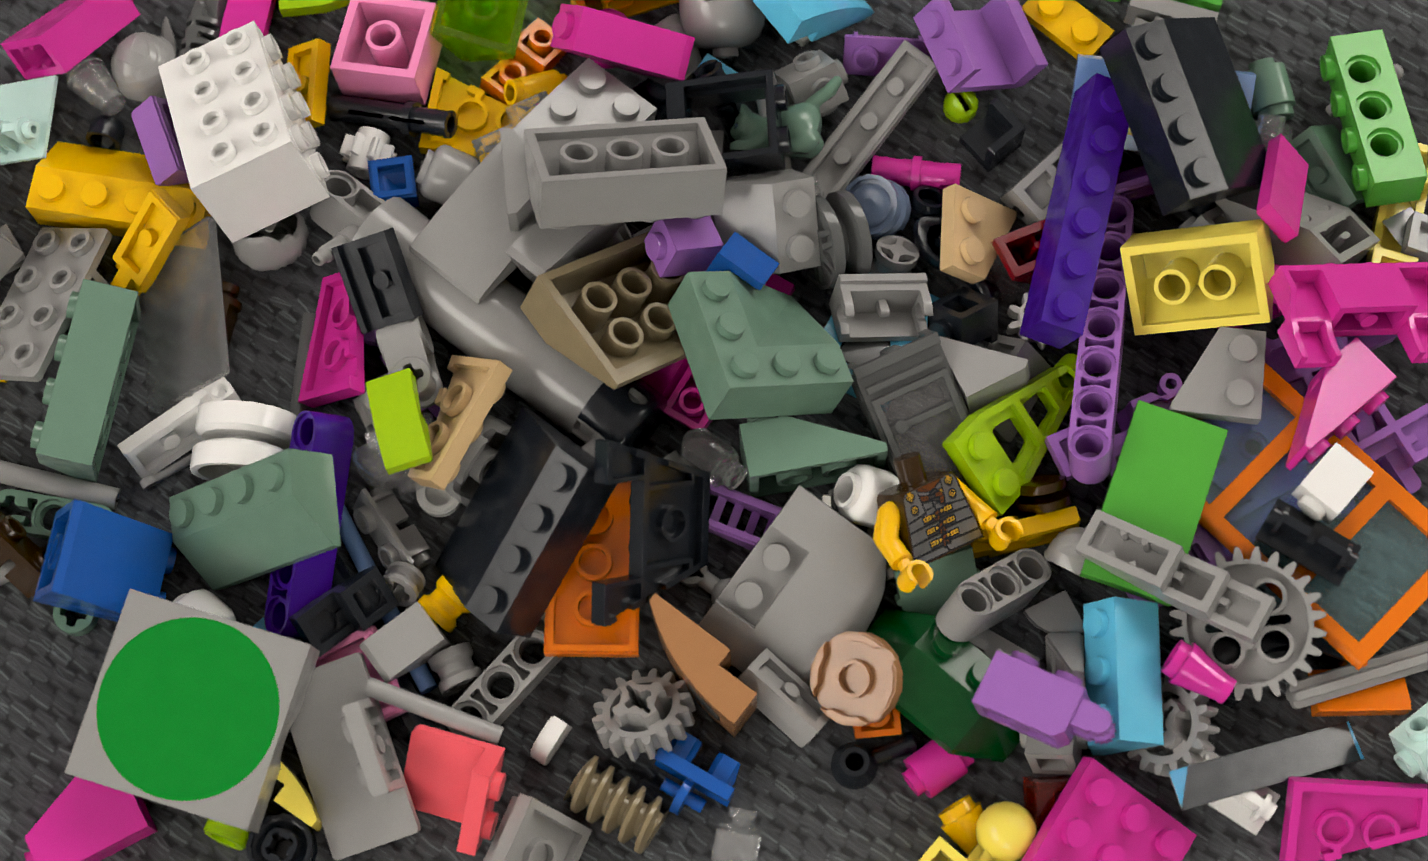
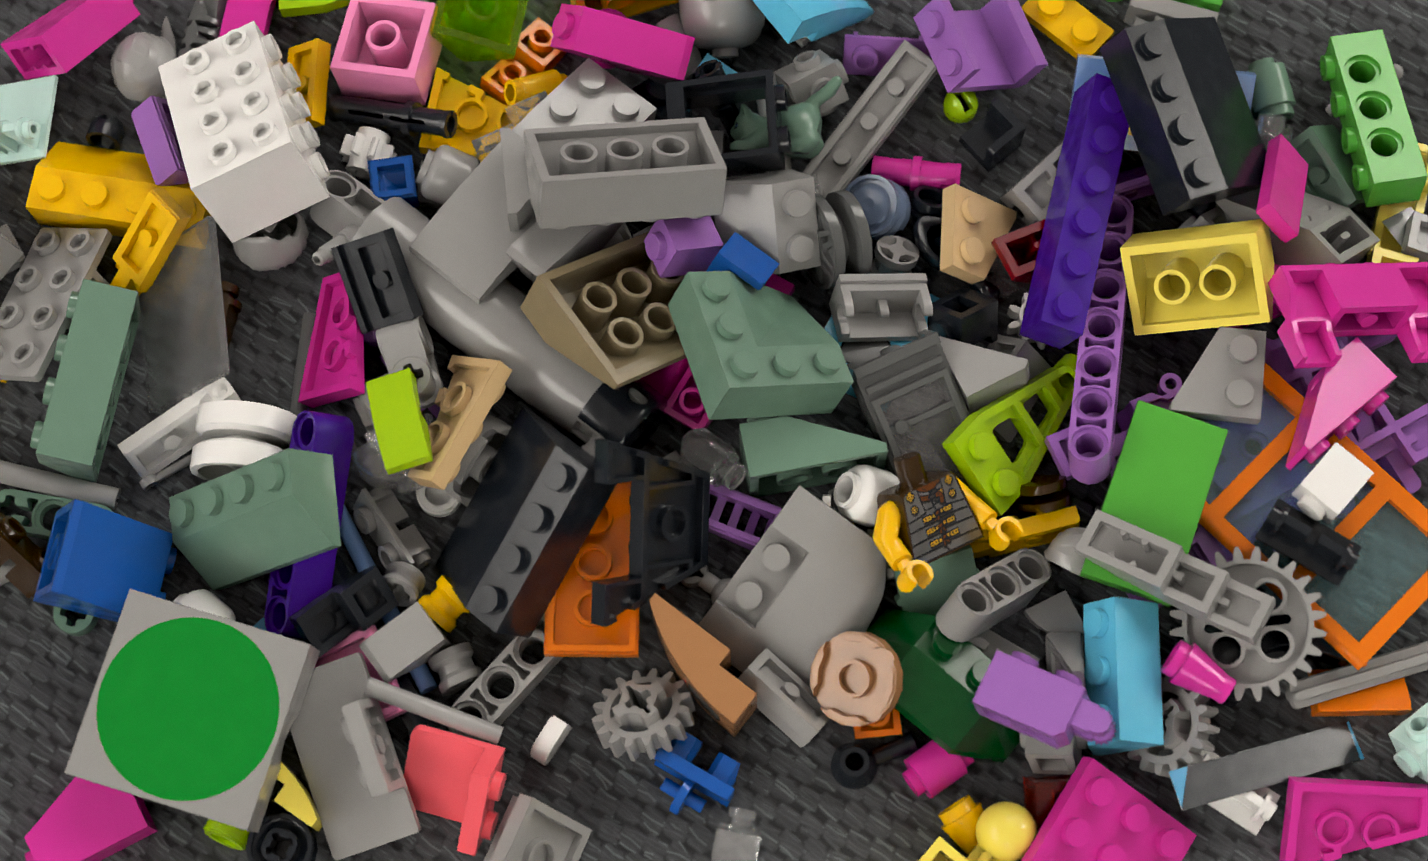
clear cone [66,55,126,116] -> none
dark tan piece [563,755,669,855] -> none

